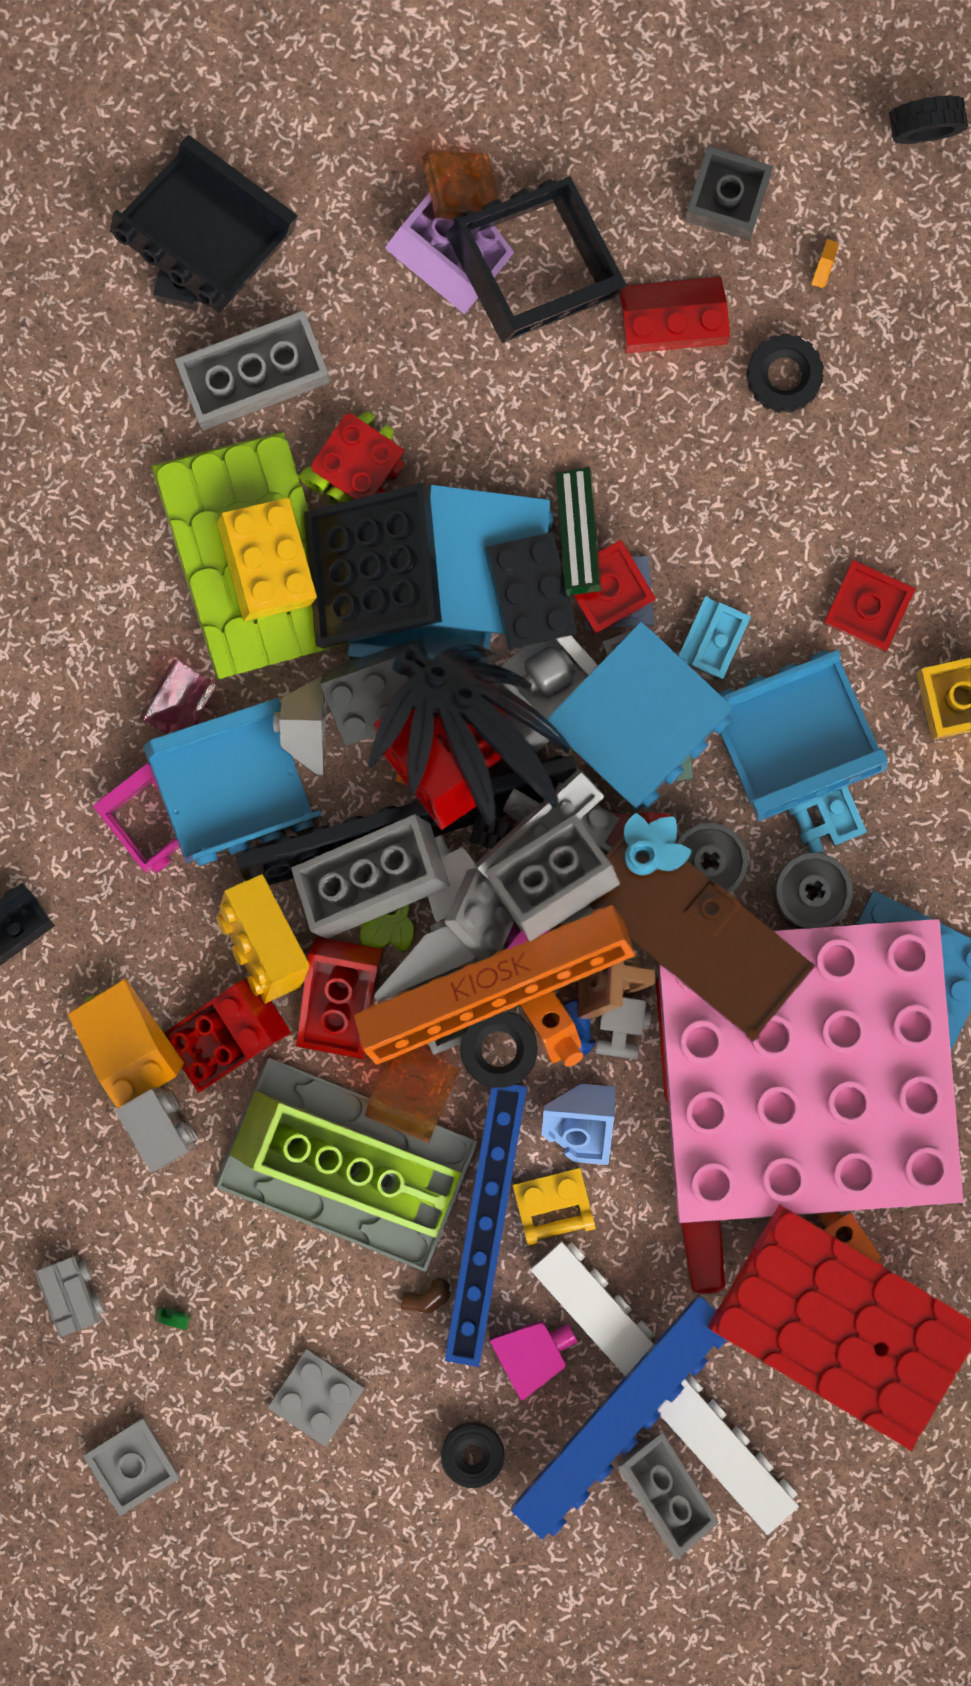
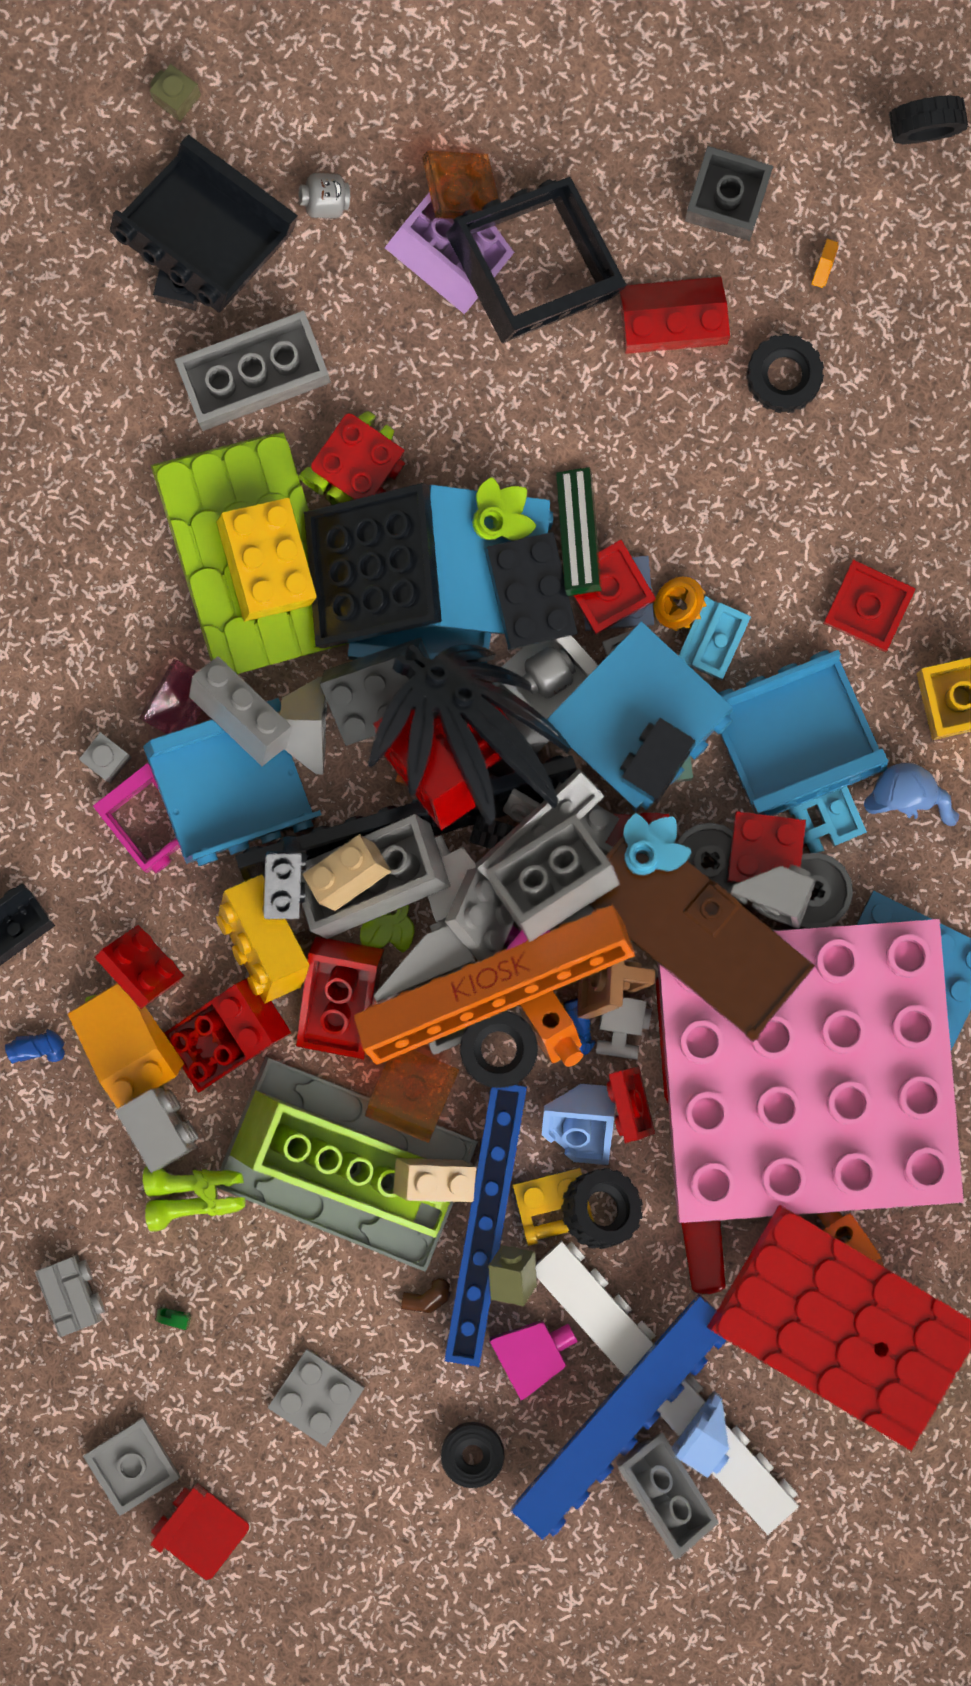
none -> blue arm [5,1029,65,1064]
none -> light grey brick [79,732,132,784]
none -> red plate [94,925,185,1009]
none -> lime piece [143,1166,246,1232]
none -> olive brick [149,64,201,122]
none -> red bracket [150,1482,250,1580]
none -> light grey brick [189,656,292,766]
none -> bracket [263,837,307,919]
none -> light grey head [299,173,350,219]
none -> tan brick [302,835,392,911]
none -> tan brick [393,1158,476,1202]
none -> lime plate [472,477,536,541]
none -> olive brick [488,1245,537,1306]
none -> black tyre [561,1168,643,1249]
none -> red plate [607,1066,655,1143]
none -> black brick [619,718,696,804]
none -> light orange gear [654,576,707,631]
none -> light blue slope [671,1391,729,1478]
none -> red plate [727,811,806,884]
none -> light grey slope [731,865,814,929]
none -> medium blue piece [864,763,959,826]

